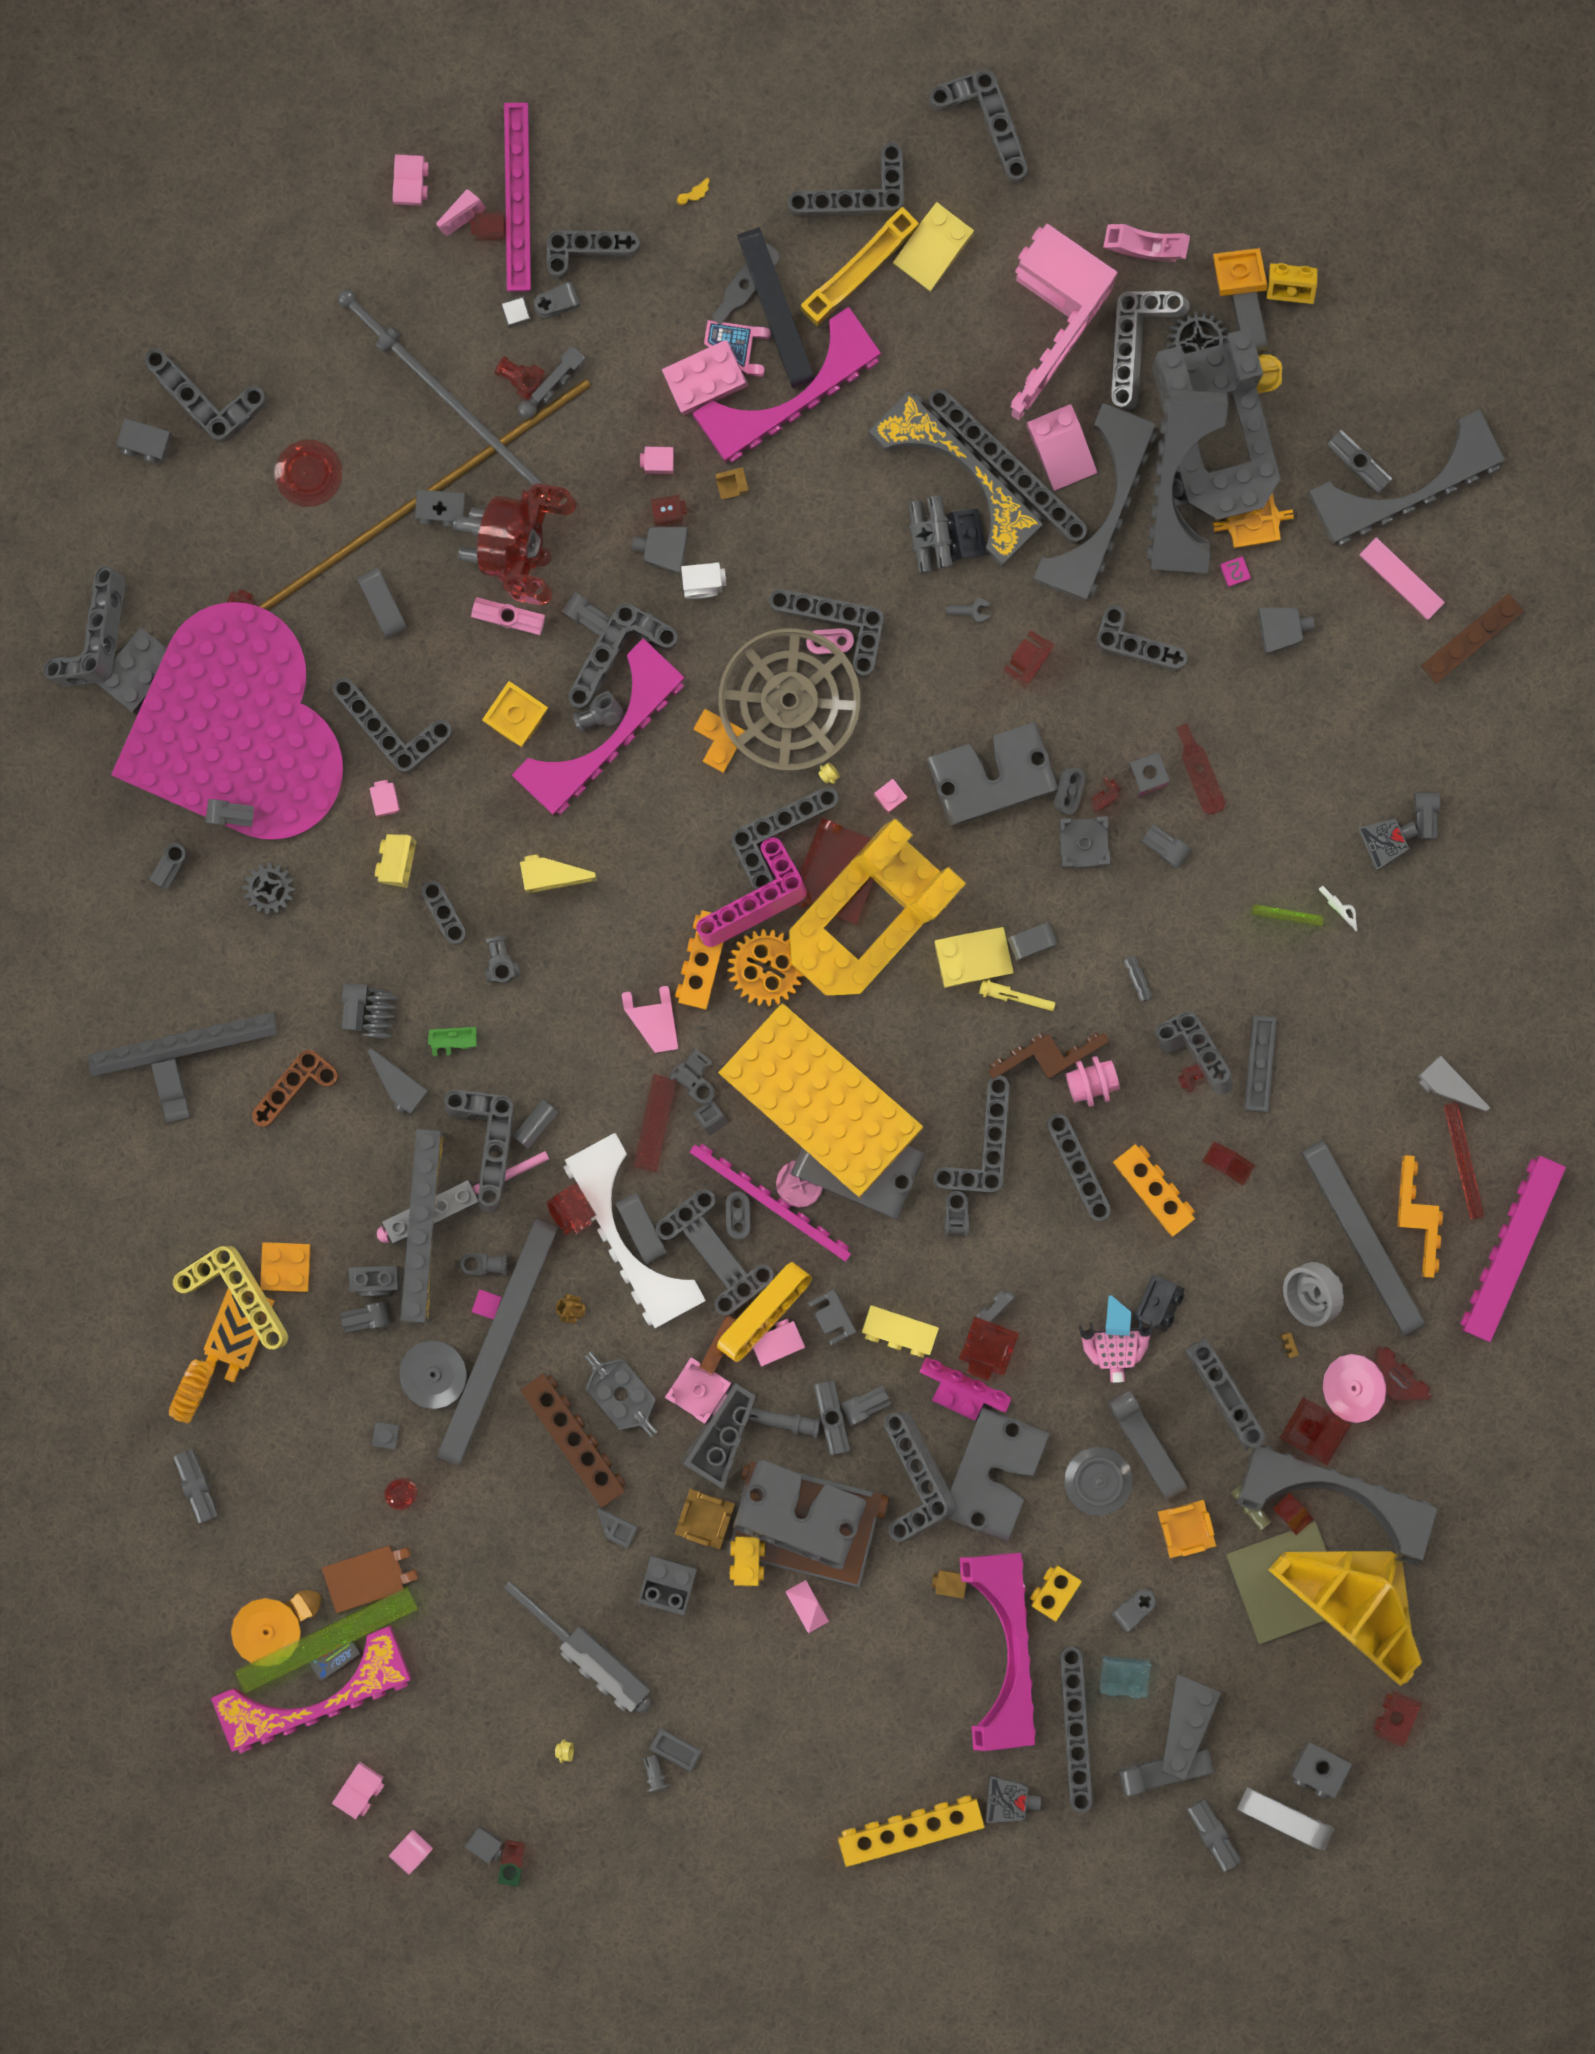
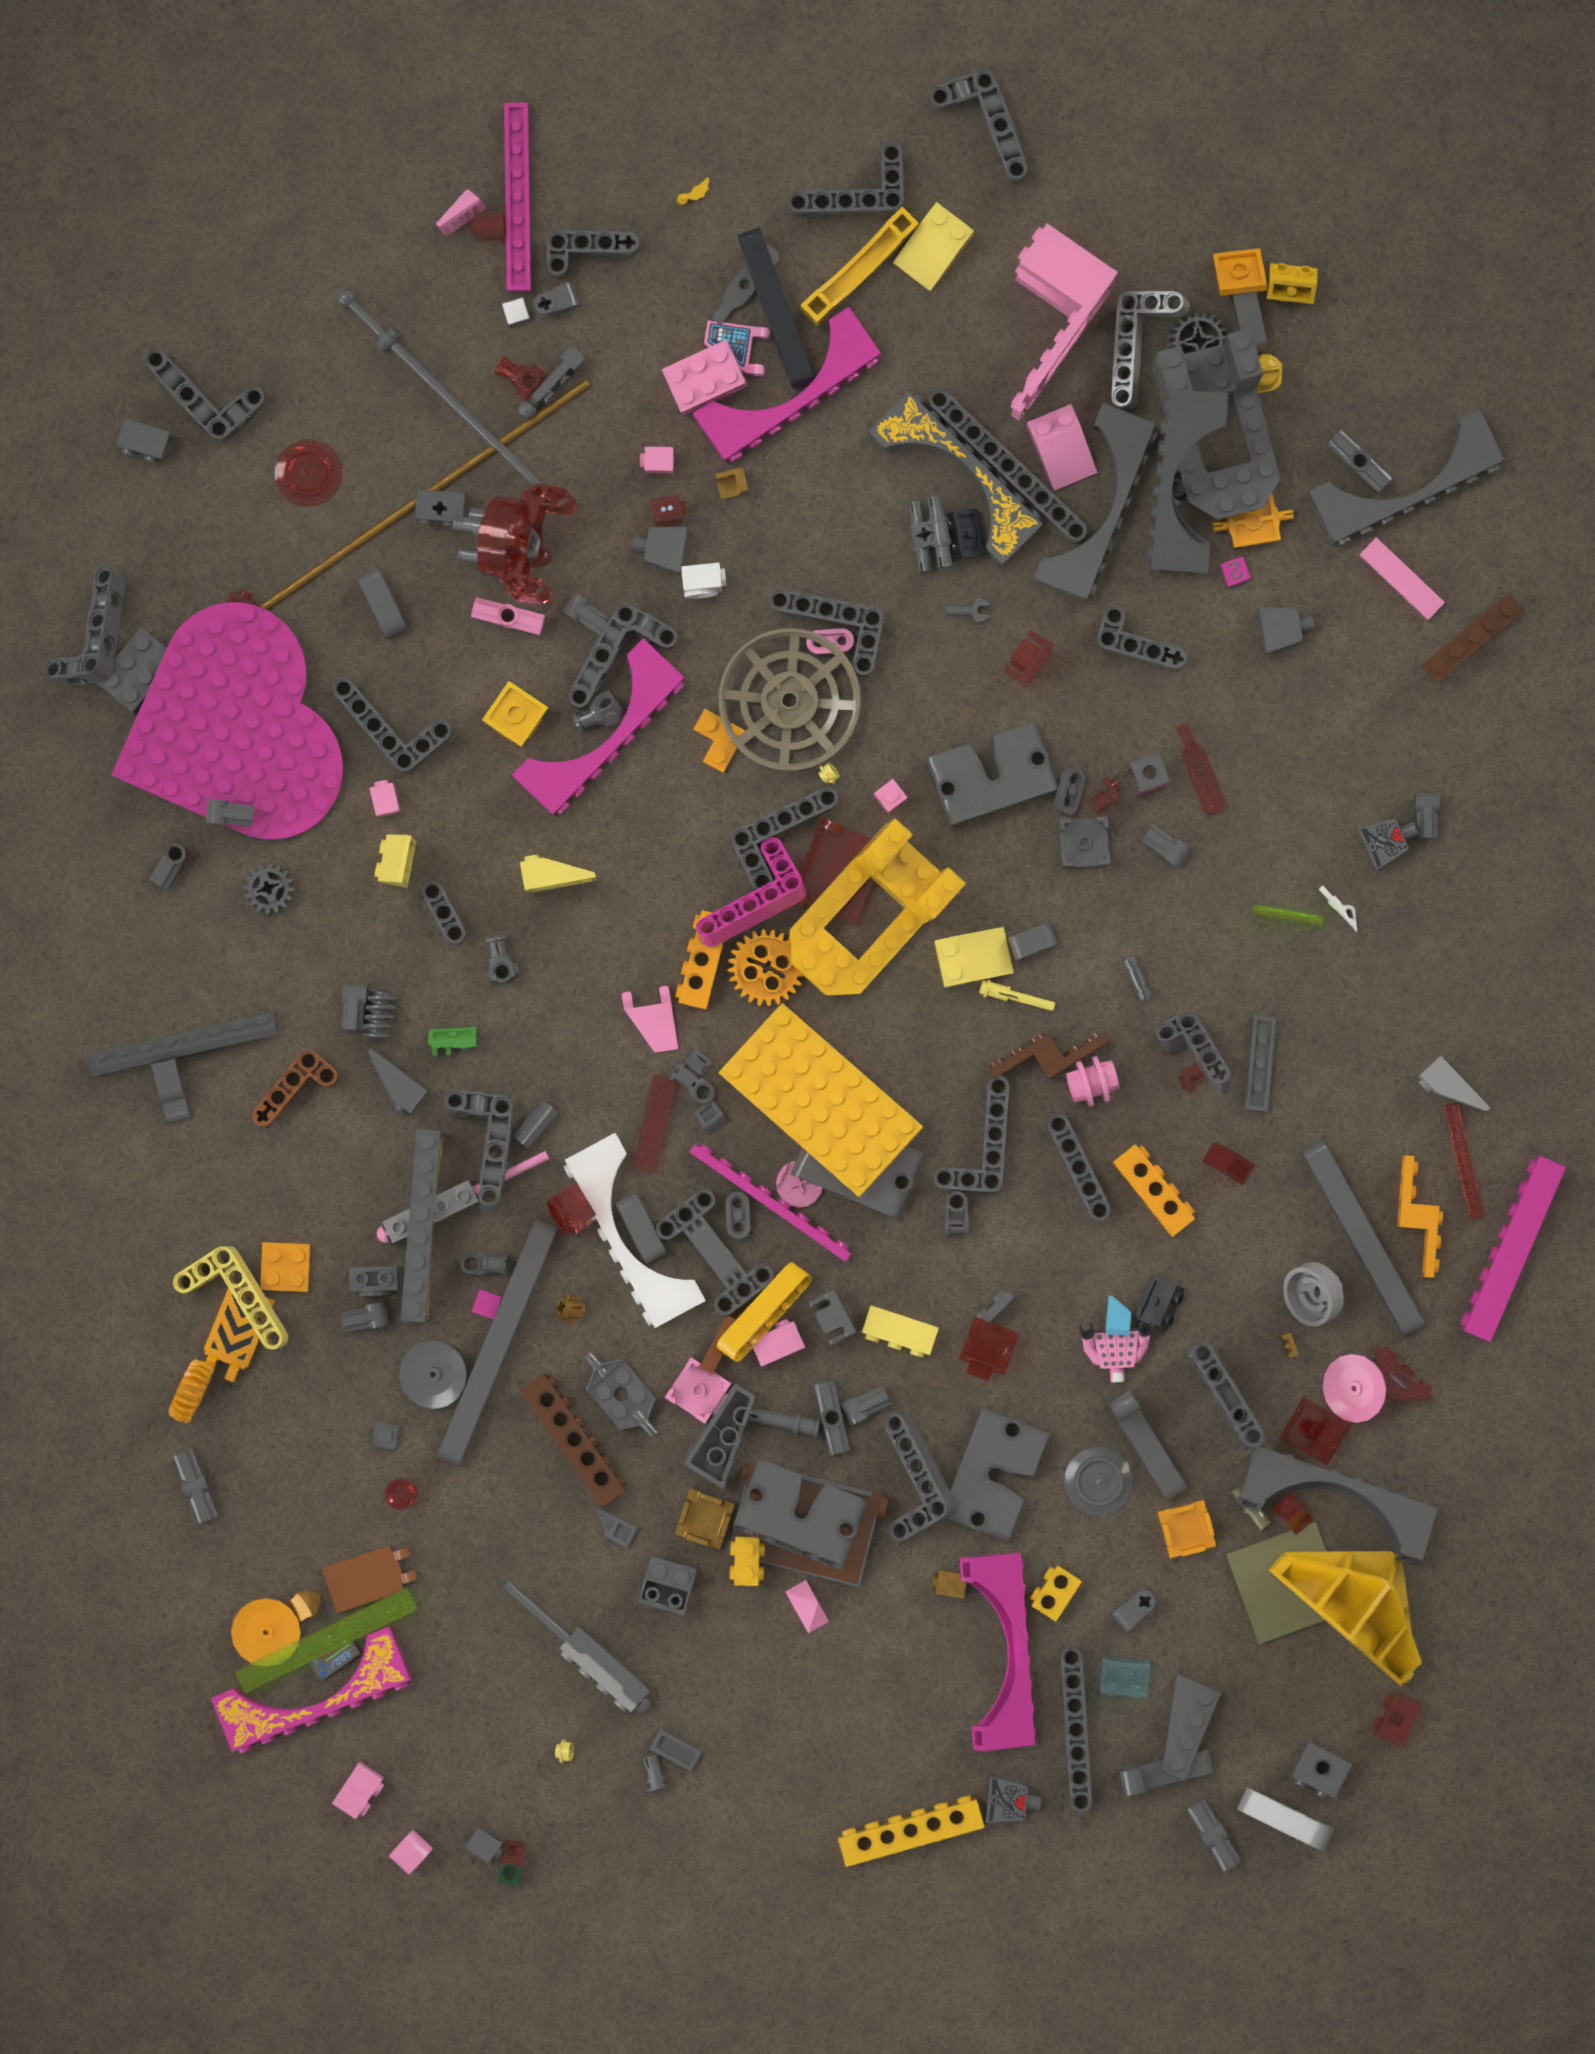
bright pink brick [393,155,429,206] -> none
dark pink bracket [920,1358,1011,1421] -> none
bright pink arch [1103,224,1190,262] -> none

